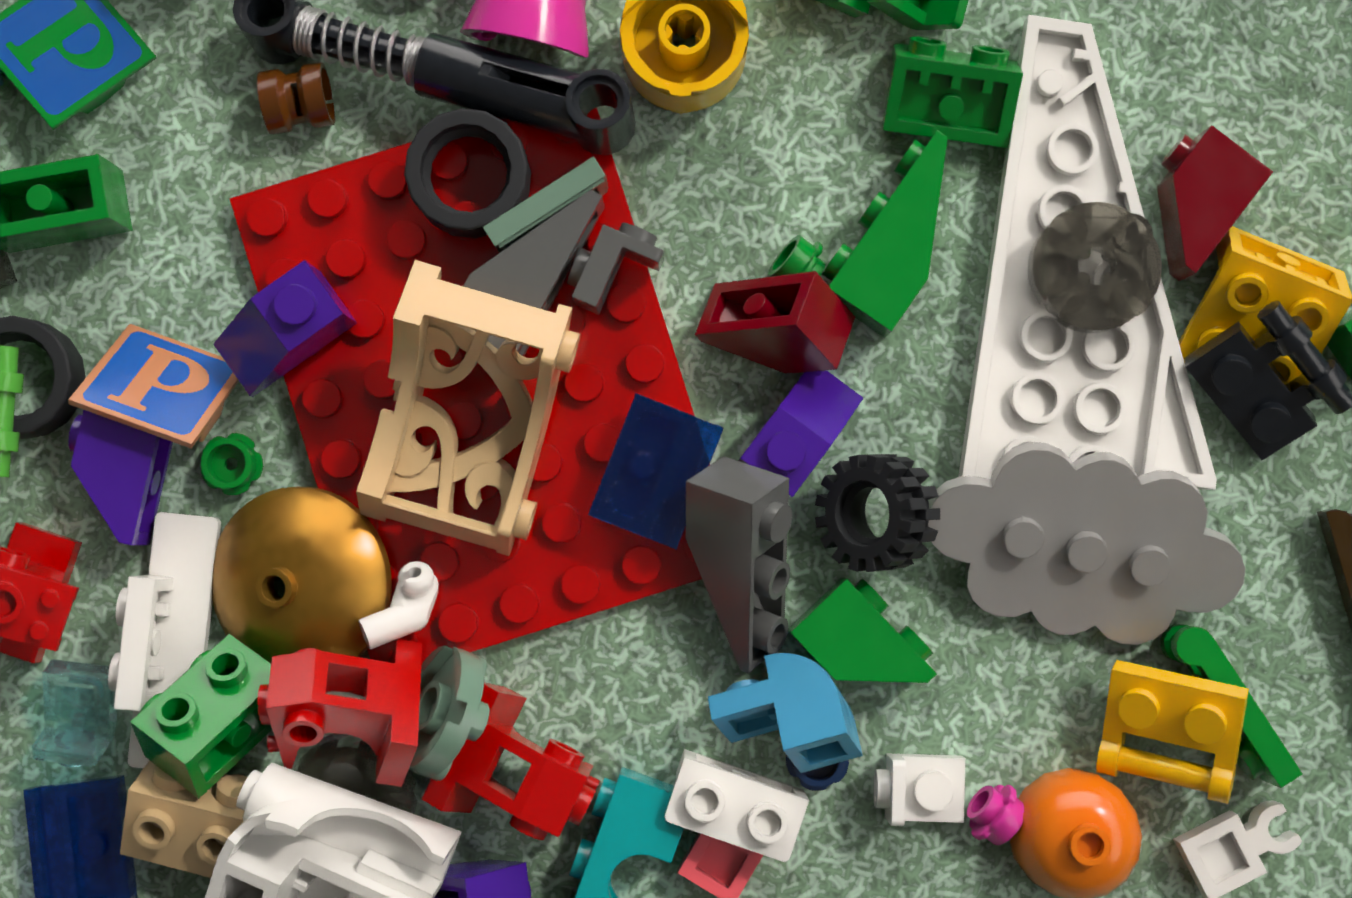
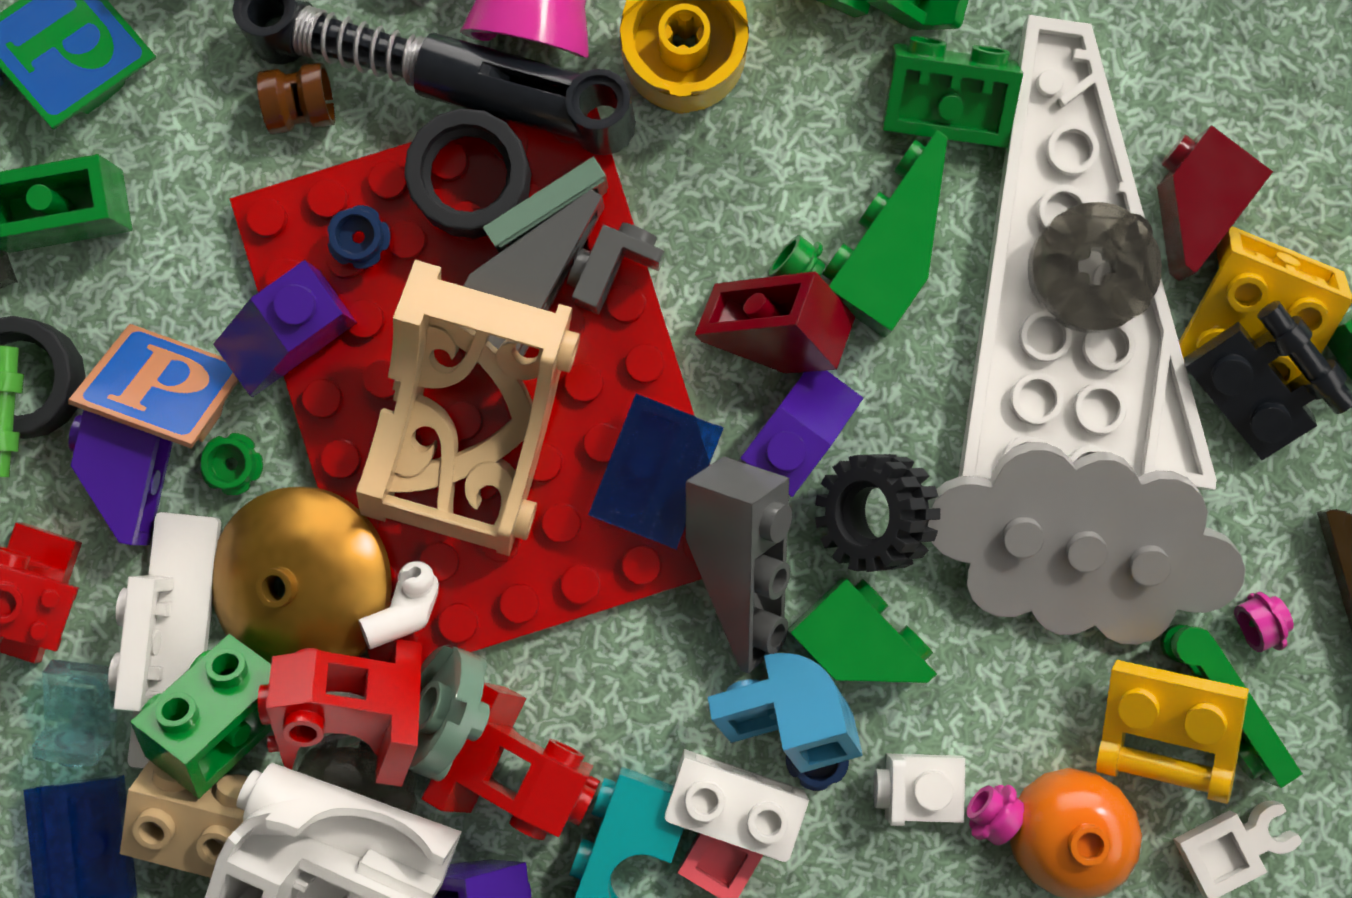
none -> dark blue plate [327,205,391,269]
none -> dark pink plate [1234,592,1294,653]

